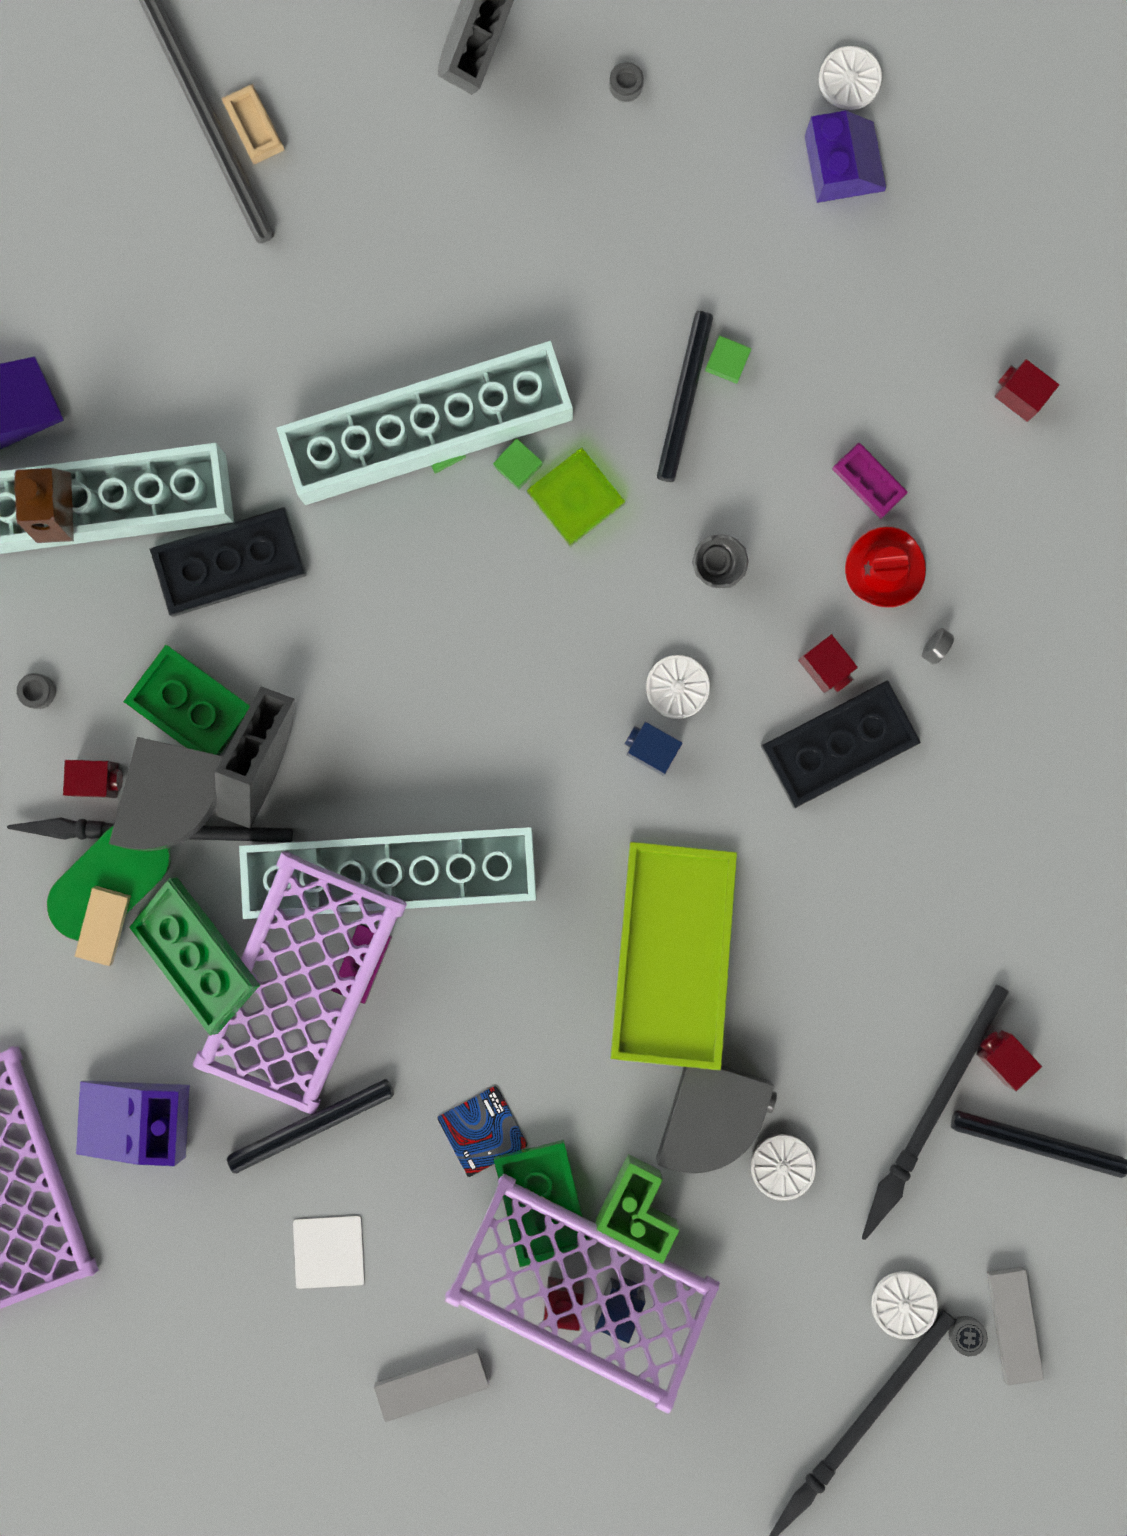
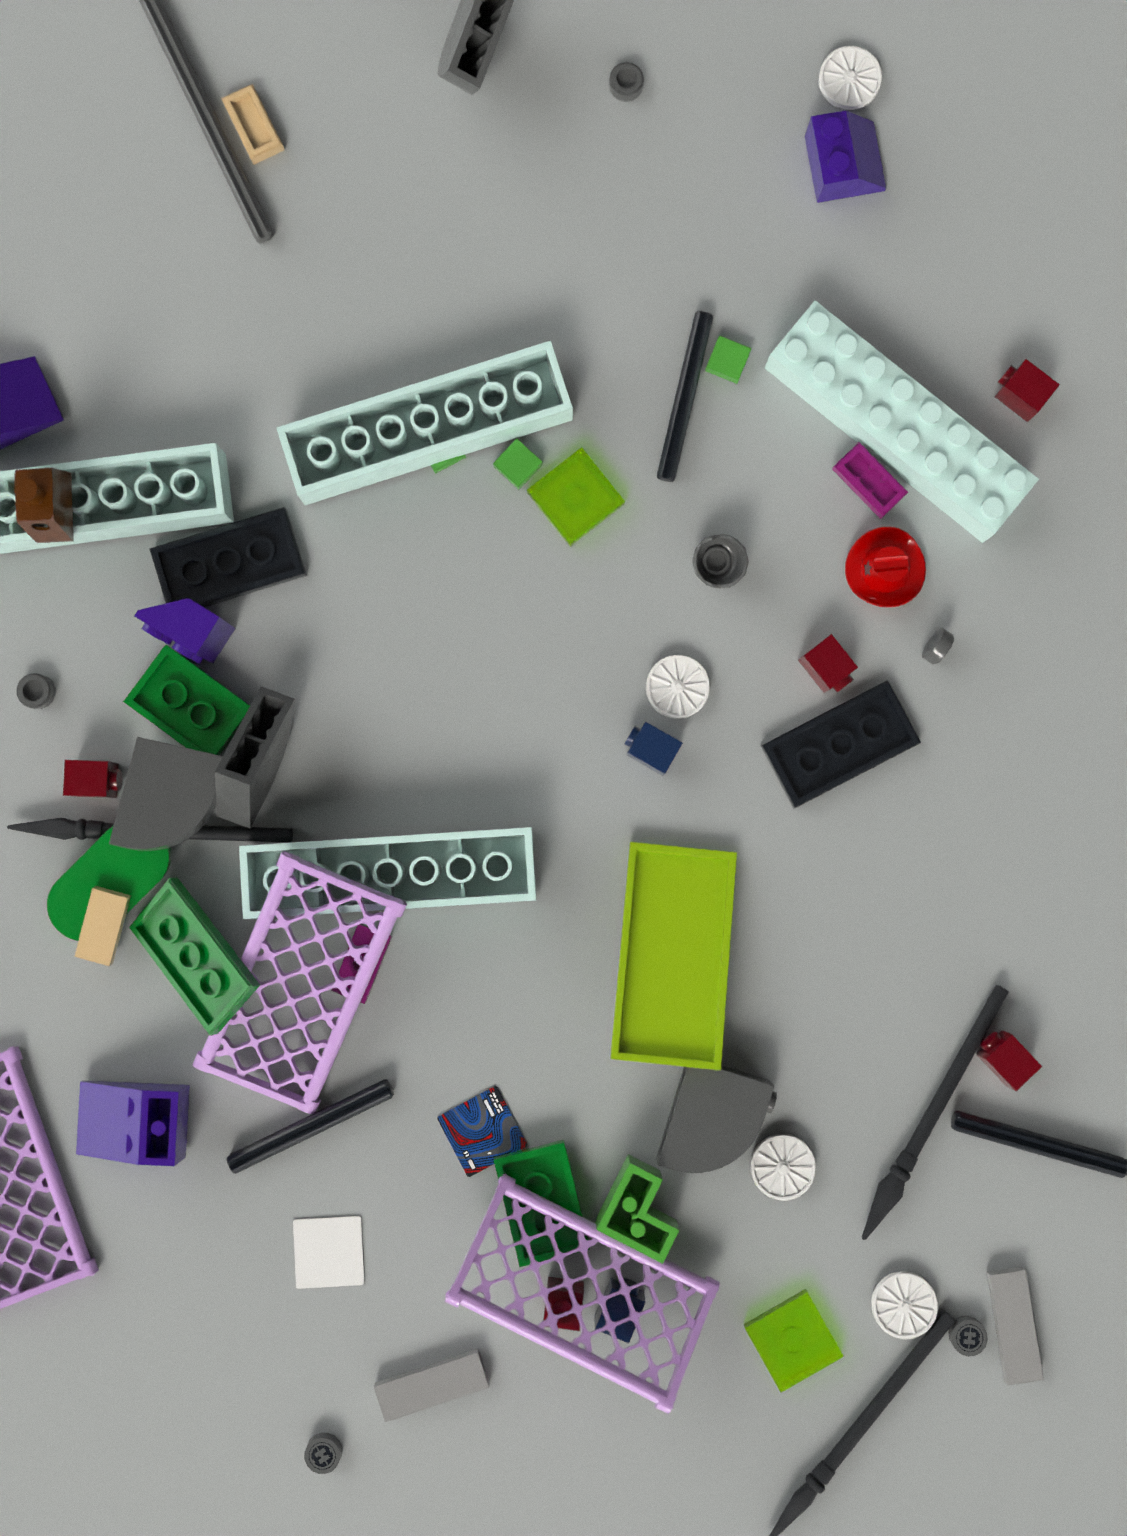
none -> dark purple slope [134,598,236,664]
none -> dark grey tile [304,1432,342,1474]
none -> clear neon green tile [743,1289,844,1393]
none -> light aqua brick [765,301,1039,543]

